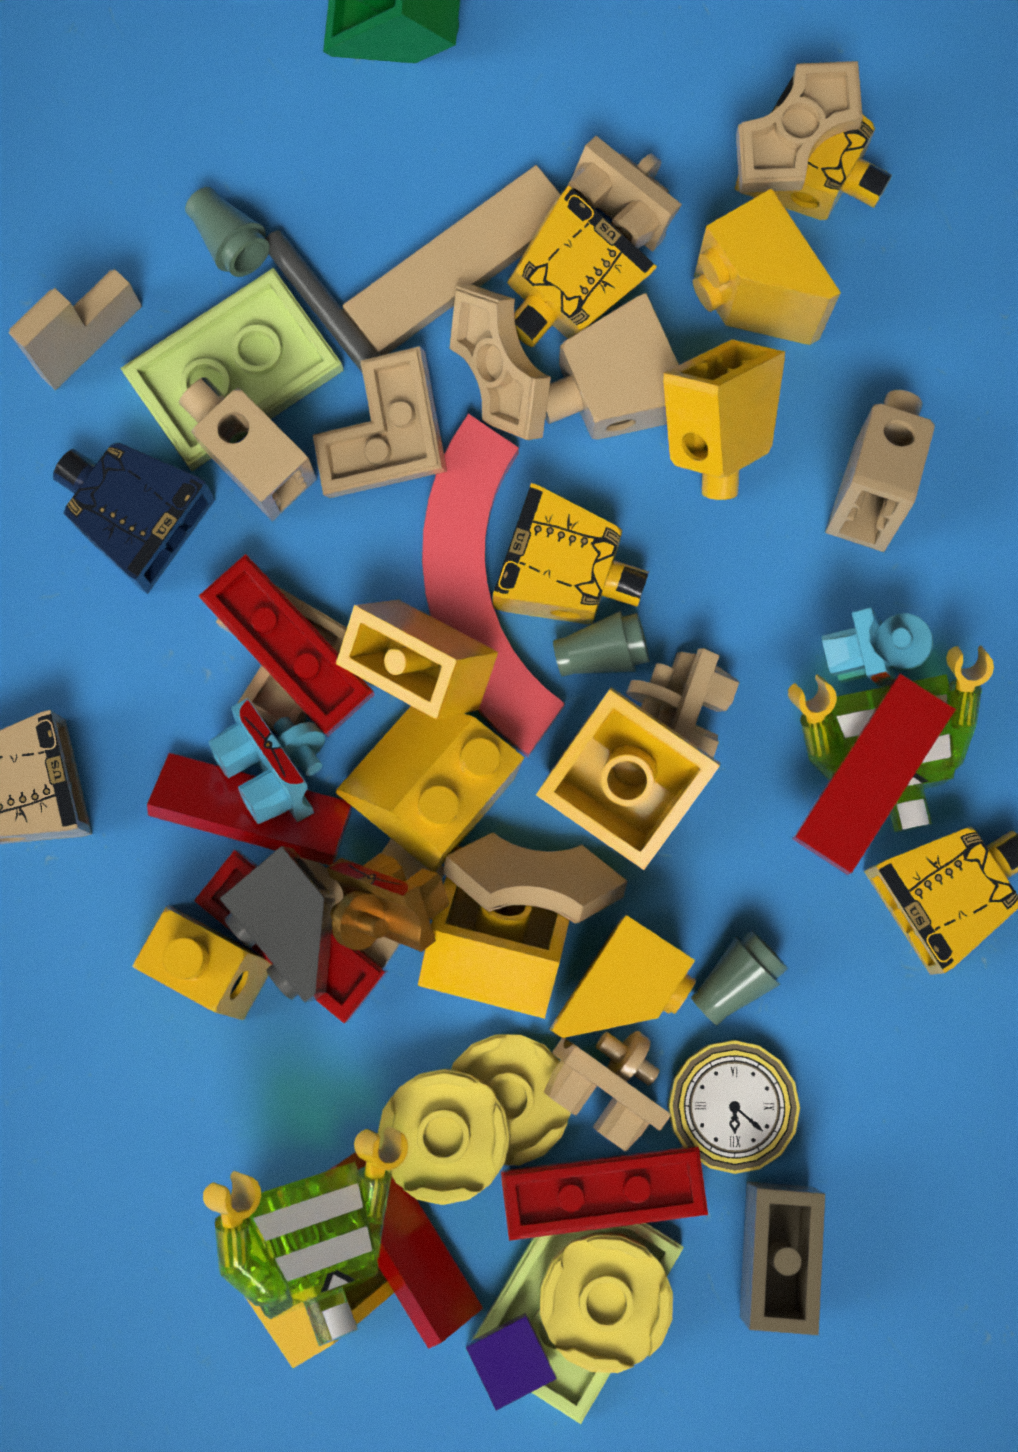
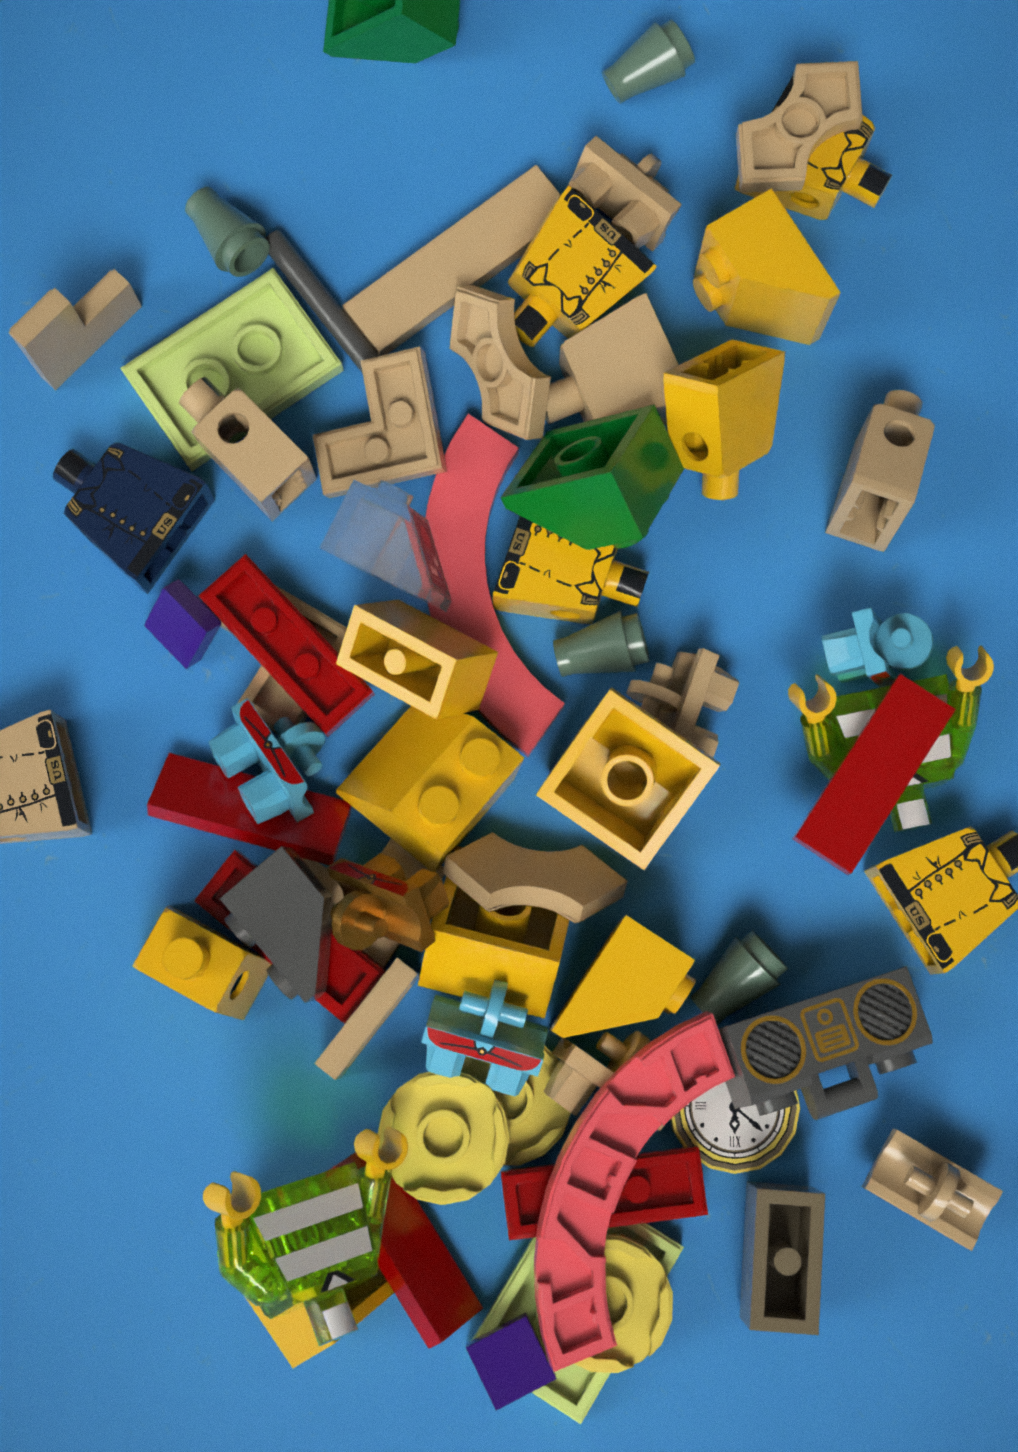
none -> dark purple tile [144,579,222,669]
none -> tan tile [314,958,420,1080]
none -> clear slope [319,480,452,612]
none -> medium azure hips [421,979,548,1097]
none -> green slope [500,404,684,550]
none -> coral tile [534,1011,735,1372]
none -> sand green cone [602,19,695,104]
none -> dark grey piece [718,966,933,1120]
none -> tan hips [861,1128,1003,1251]

